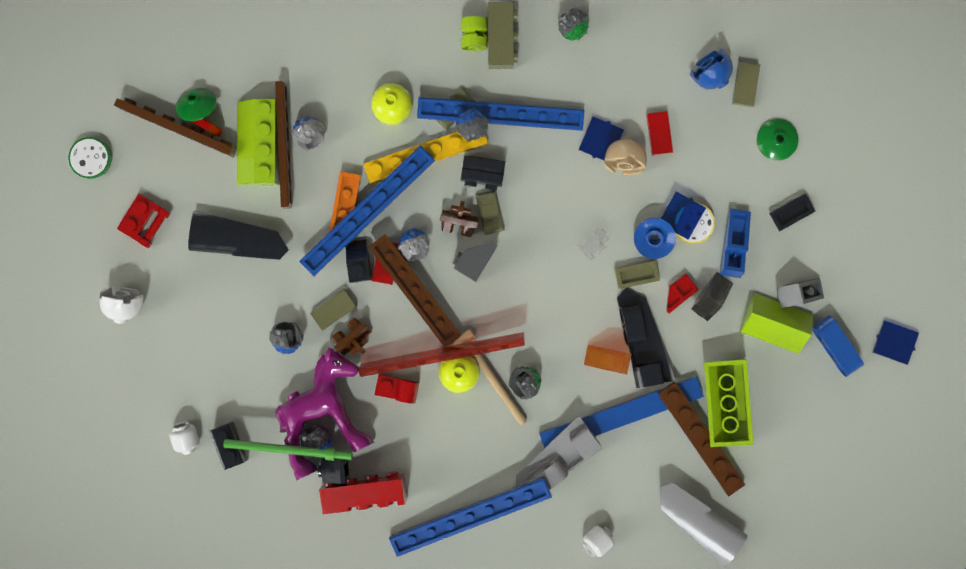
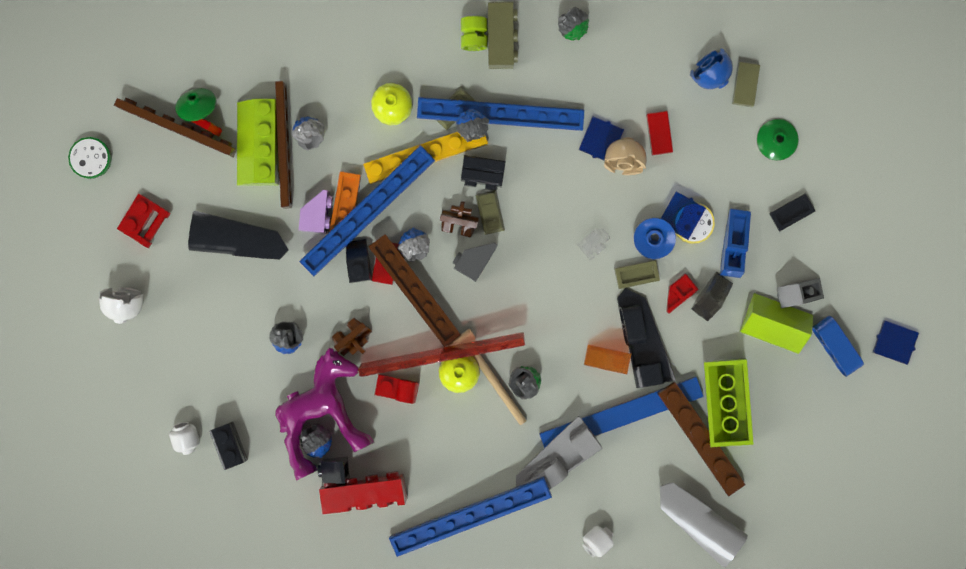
bright green bar [224,439,353,461] -> none
olive tile [310,290,357,331] -> none
none -> lavender slope [299,190,333,233]

